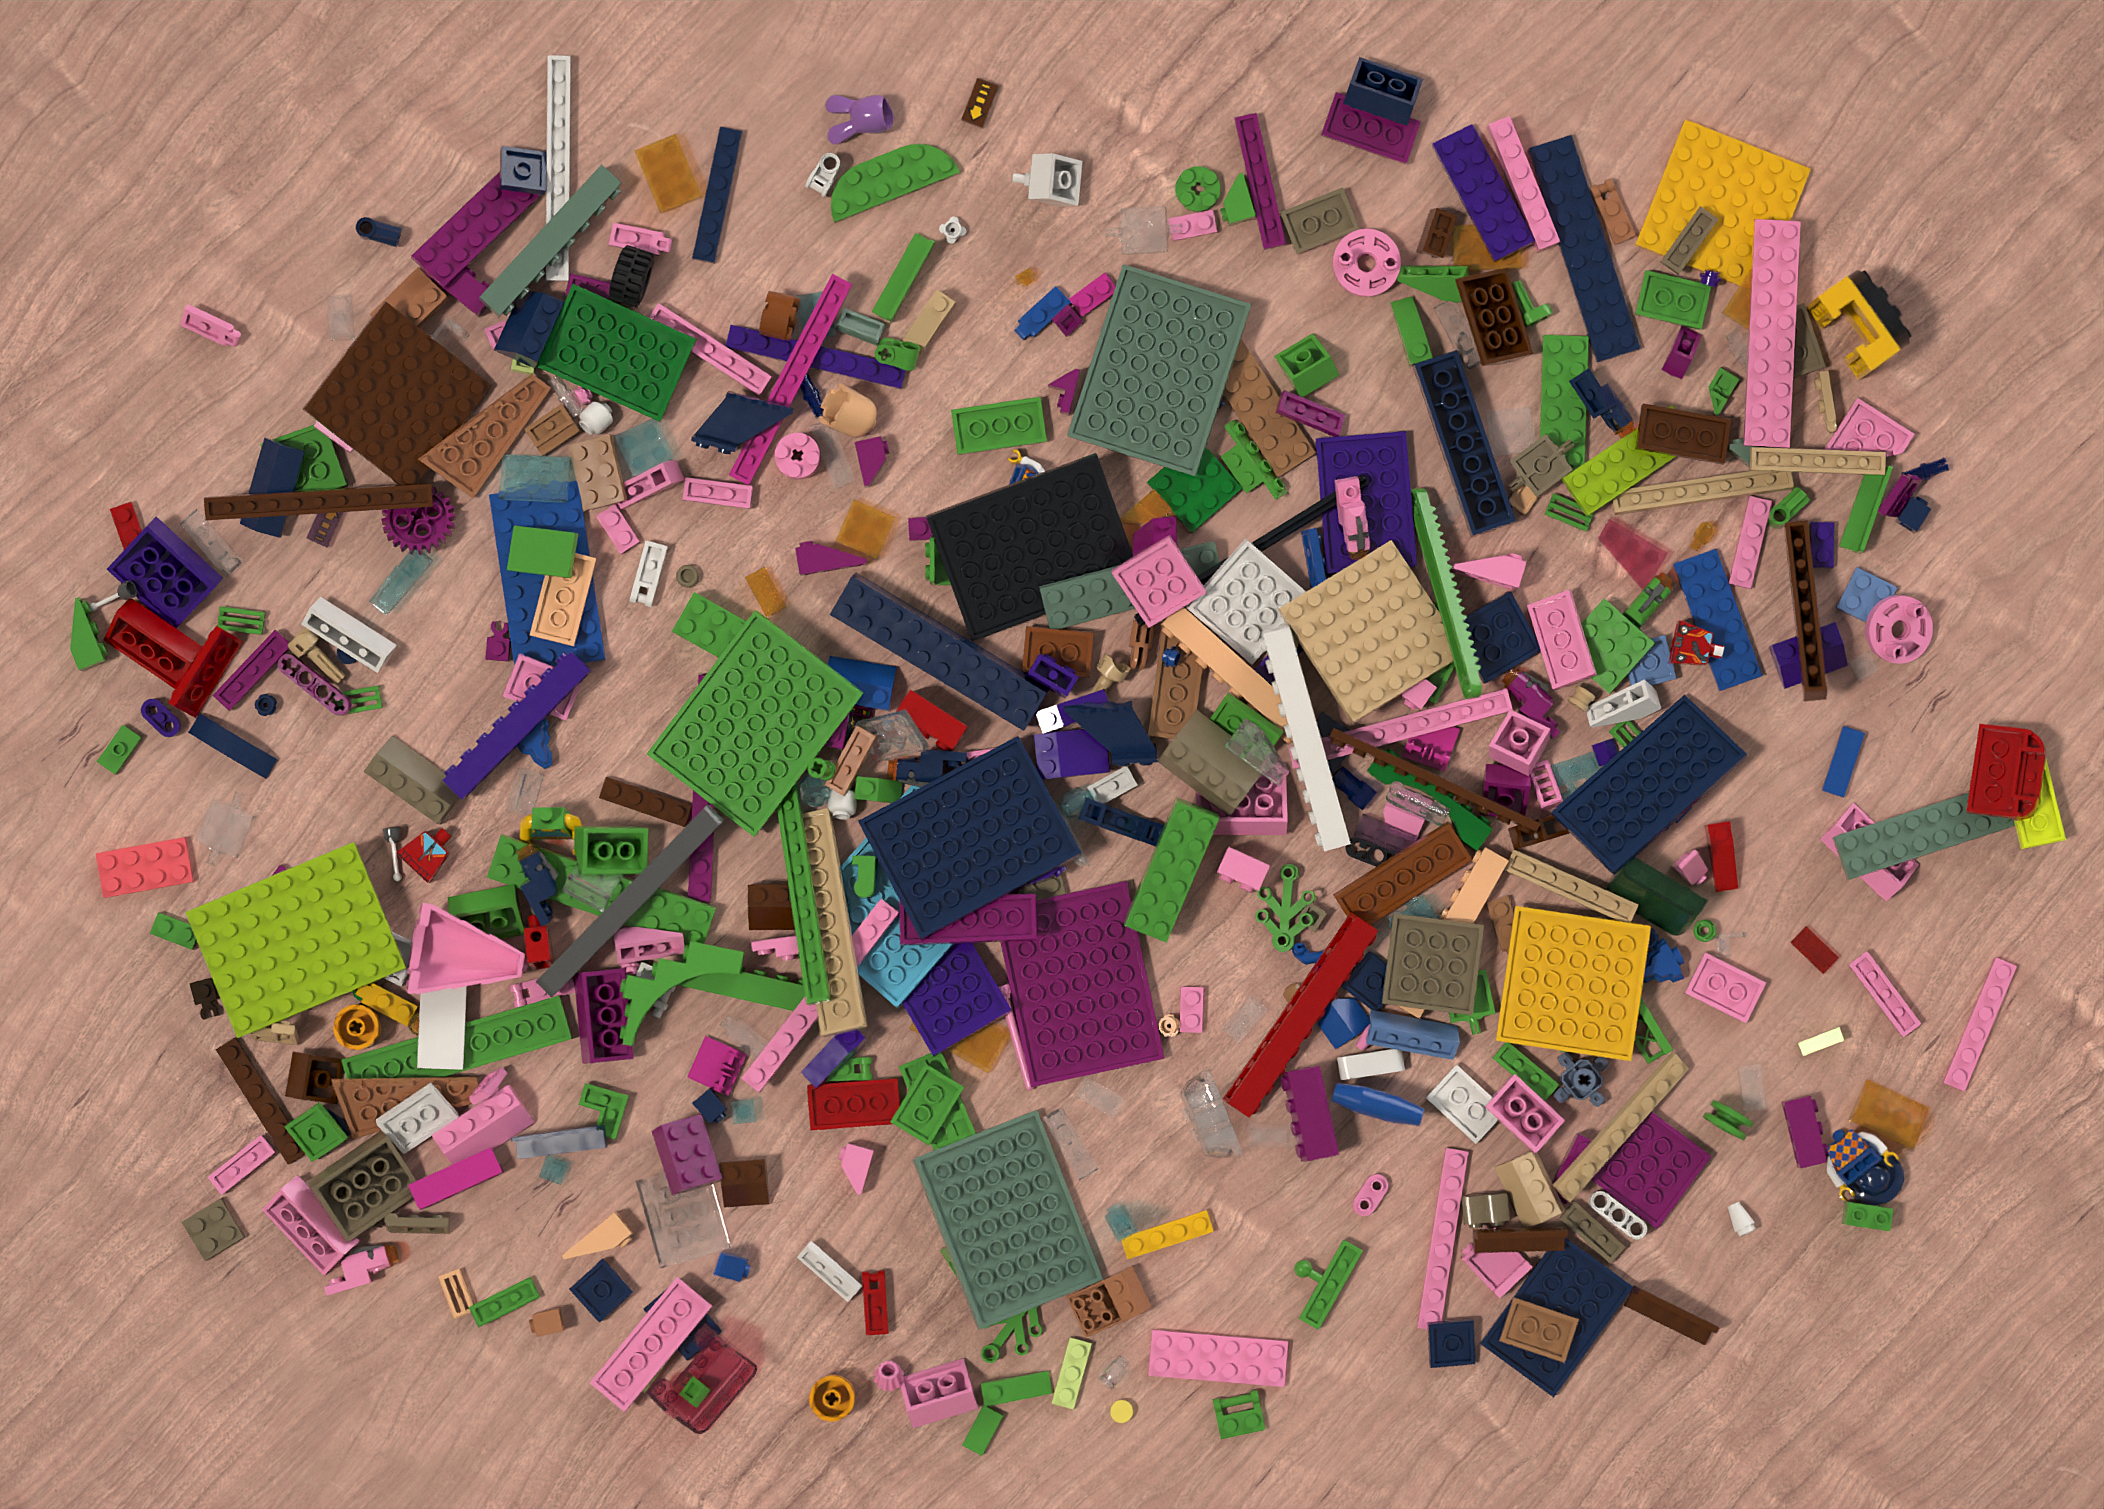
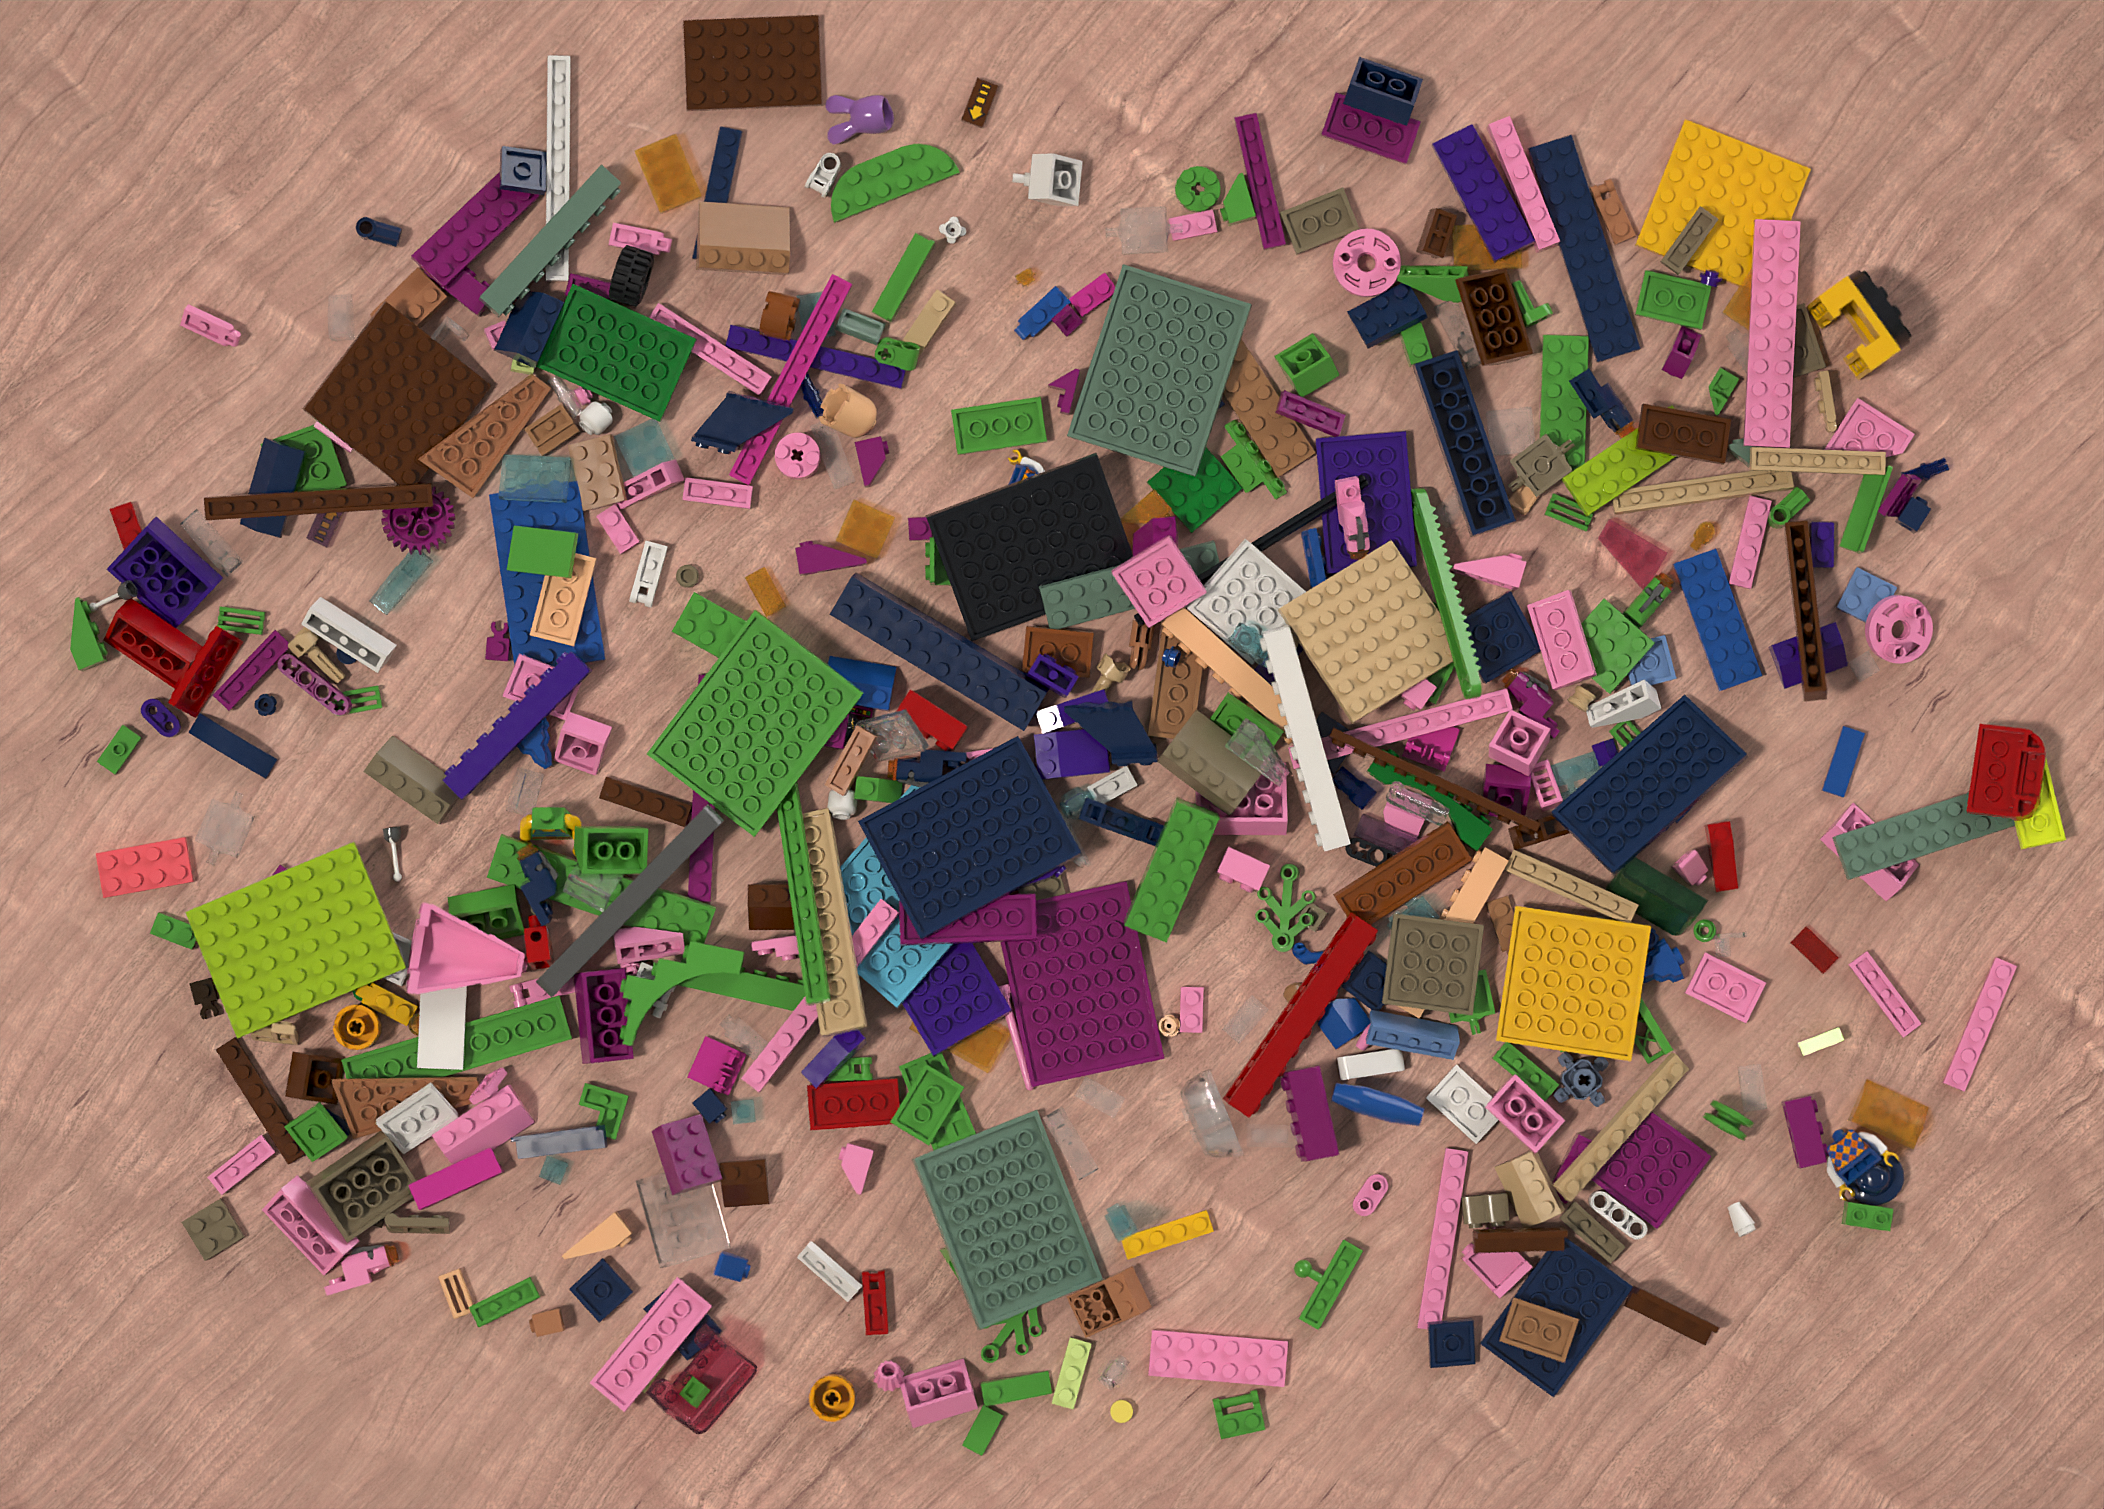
red torso [396,828,452,883] -> none
clear light blue head [799,774,830,807] -> none
bright green bush [808,758,836,781] -> none
bright green leg [852,855,877,899] -> none
torso [1668,620,1724,666] -> none
none -> bright pink slope [553,712,612,776]
none -> reddish brown plate [683,15,822,111]
none -> medium nougat slope [696,202,790,275]
none -> clear light blue slope [1229,622,1269,667]
none -> dark blue plate [1347,283,1428,349]

